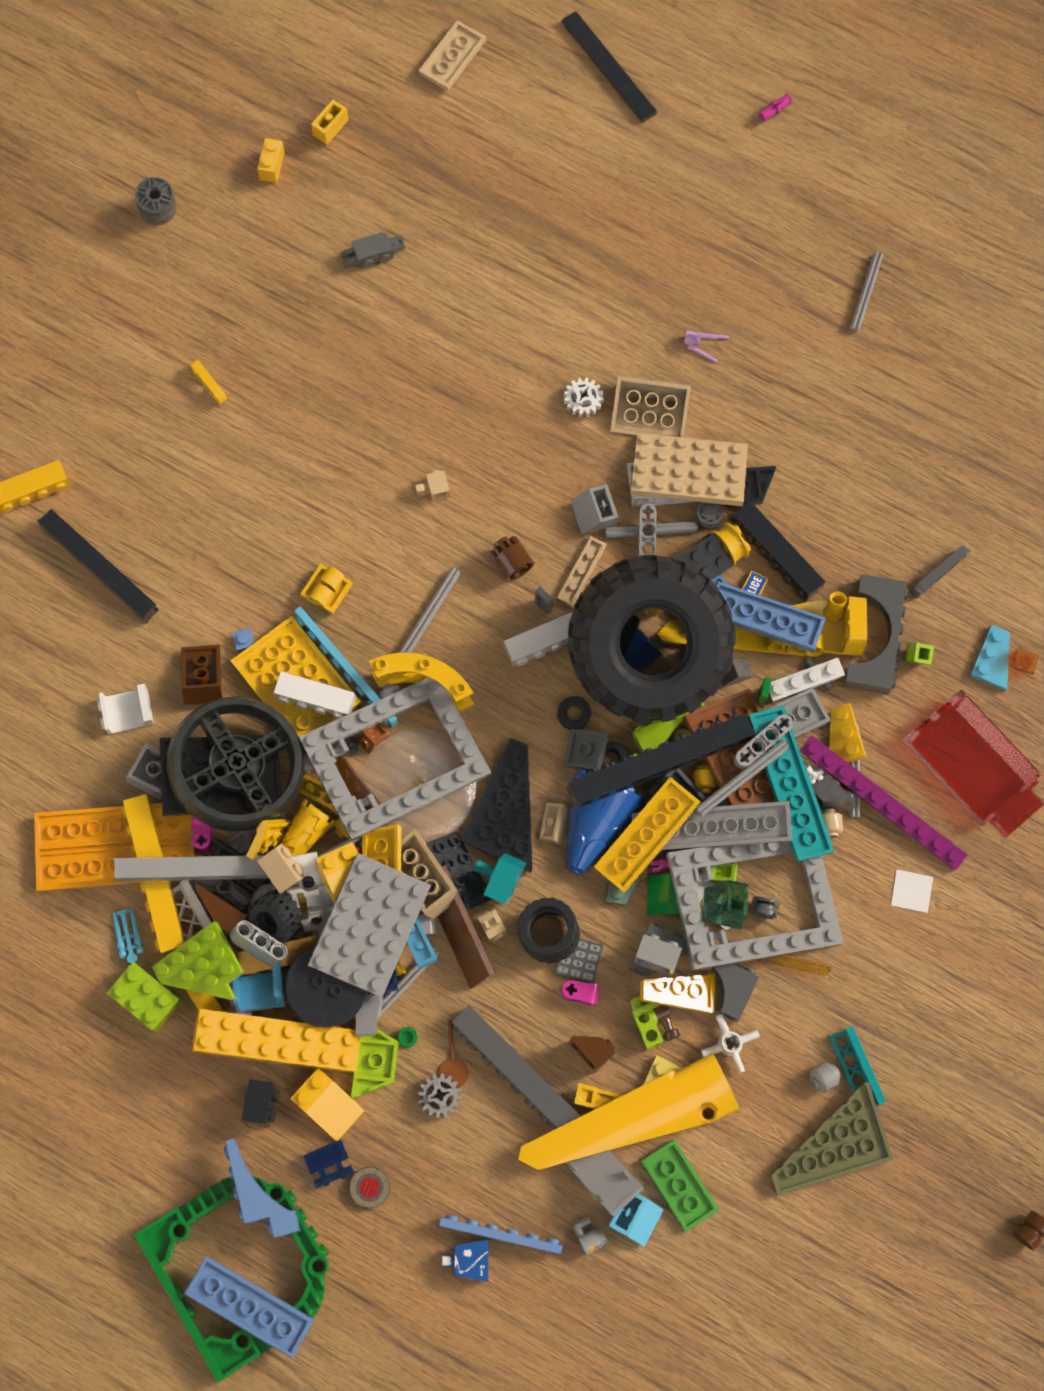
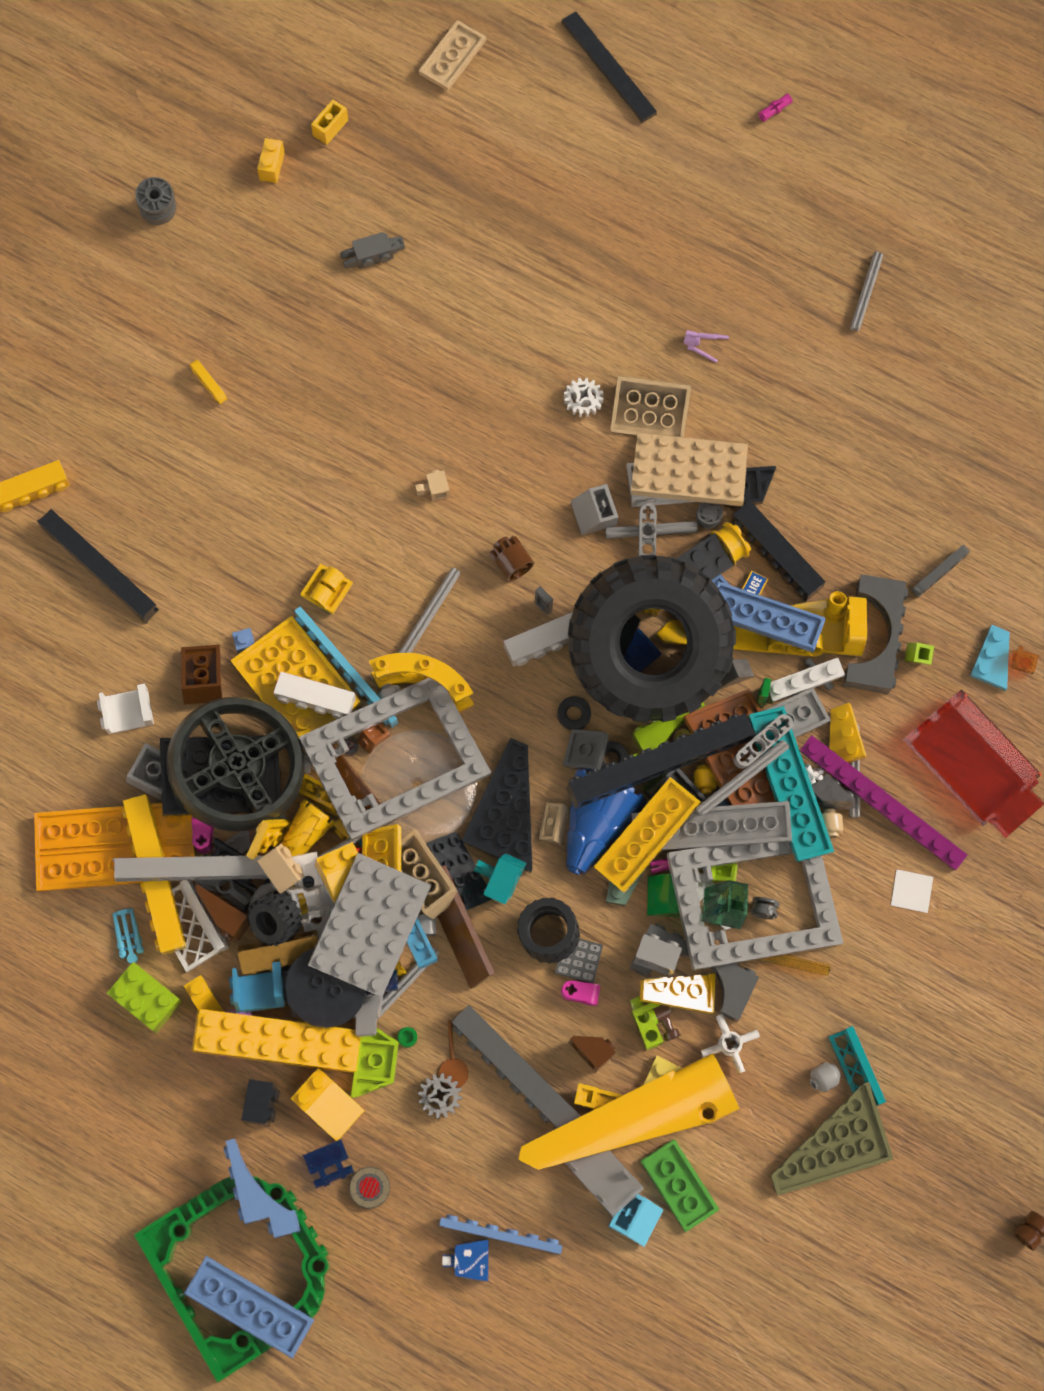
lime wing [152,921,244,1000] -> none
light grey beam [230,921,287,967] -> none
tan brick [478,909,506,943] -> none
tan tile [556,536,607,609] -> none
light grey piece [573,1216,608,1256] -> none

